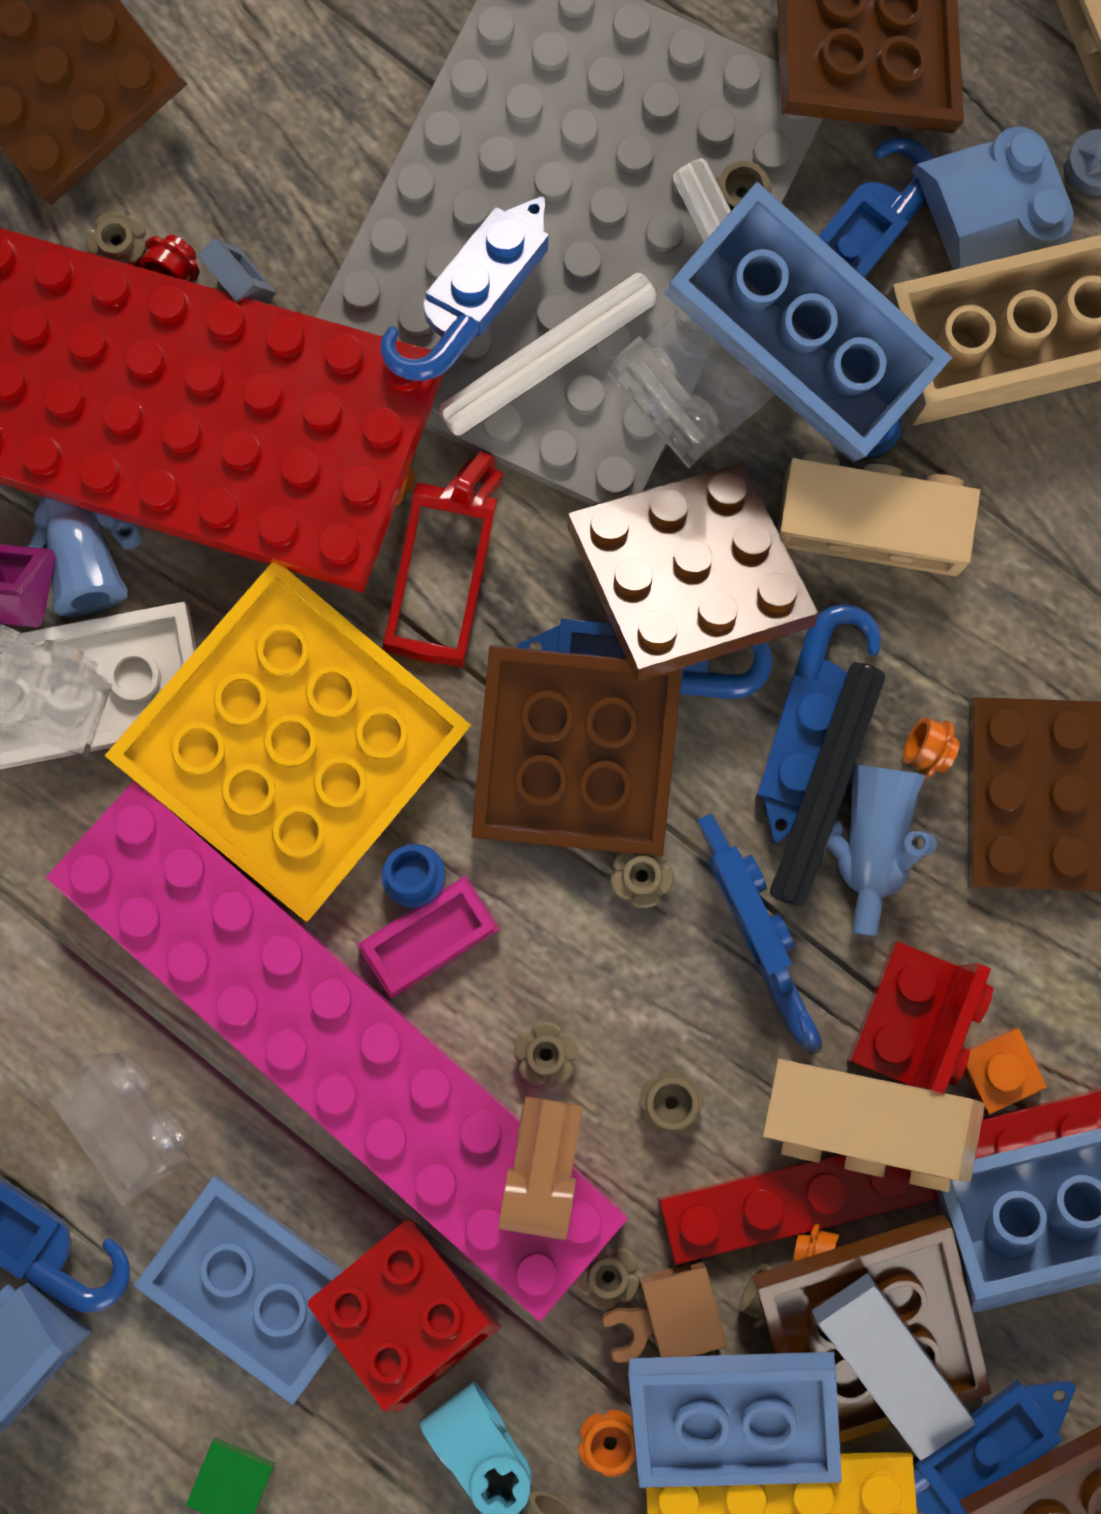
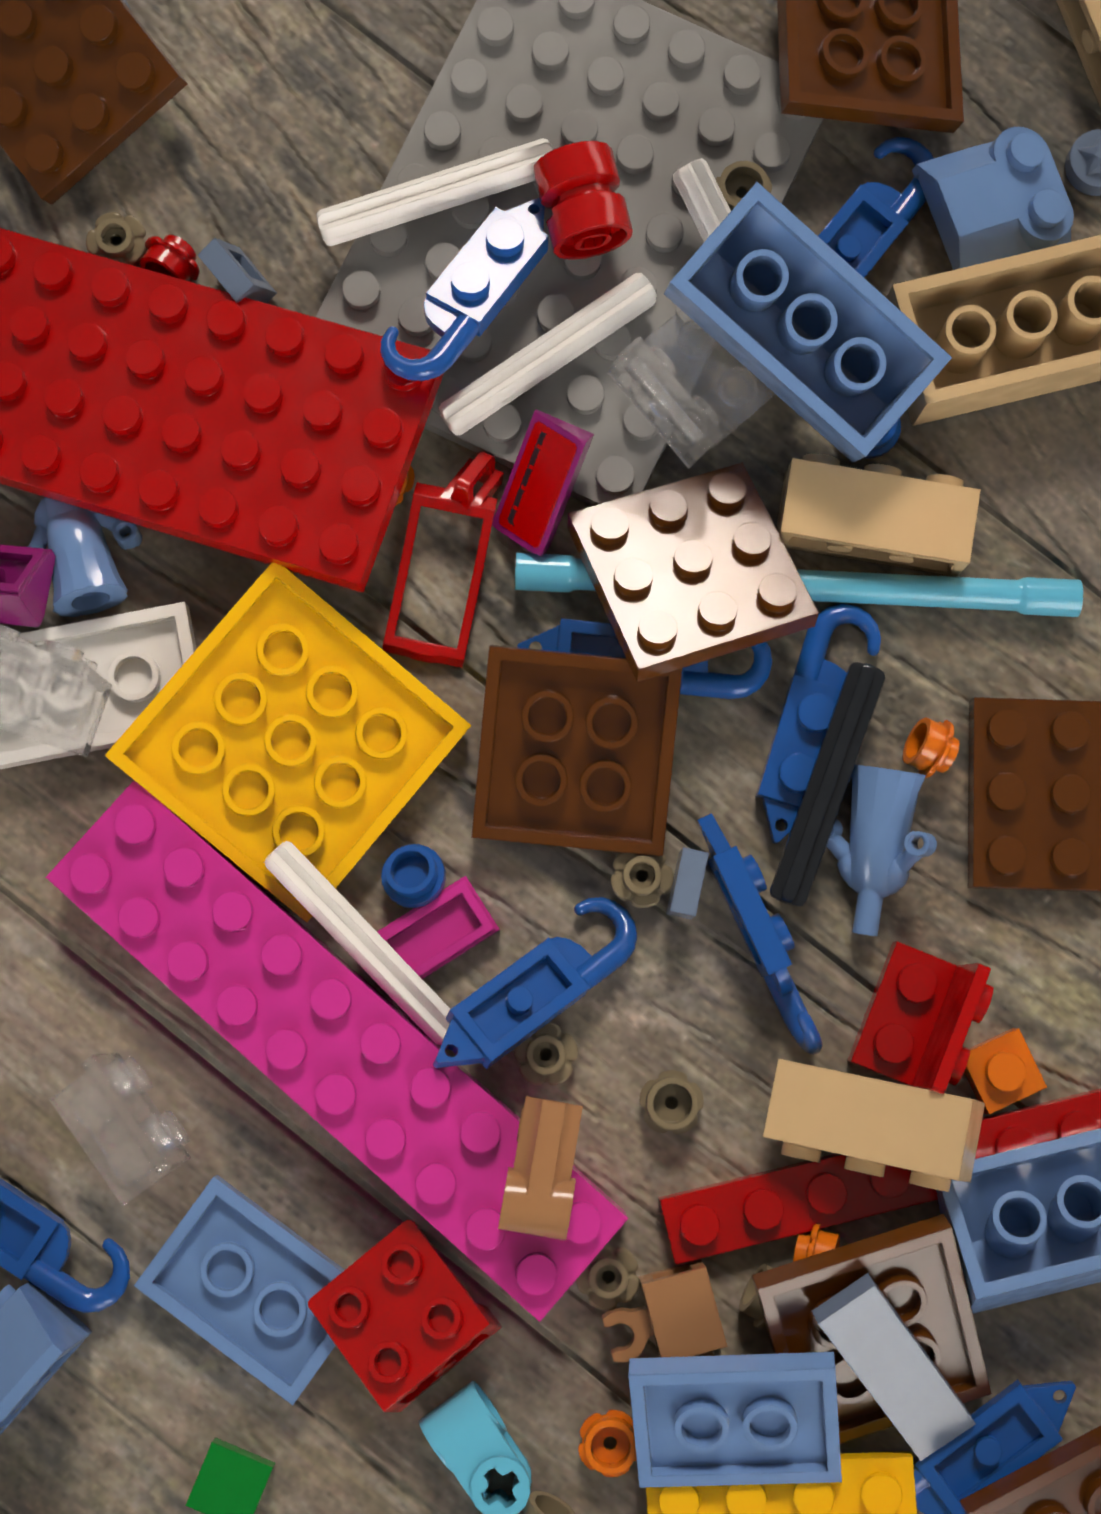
none -> white axle [264,841,450,1046]
none -> white axle [316,138,553,246]
none -> blue plate [433,897,637,1070]
none -> slope [492,409,594,557]
none -> medium azure piece [515,552,1083,617]
none -> red wheel [534,141,633,260]
none -> sand blue tile [666,847,709,920]

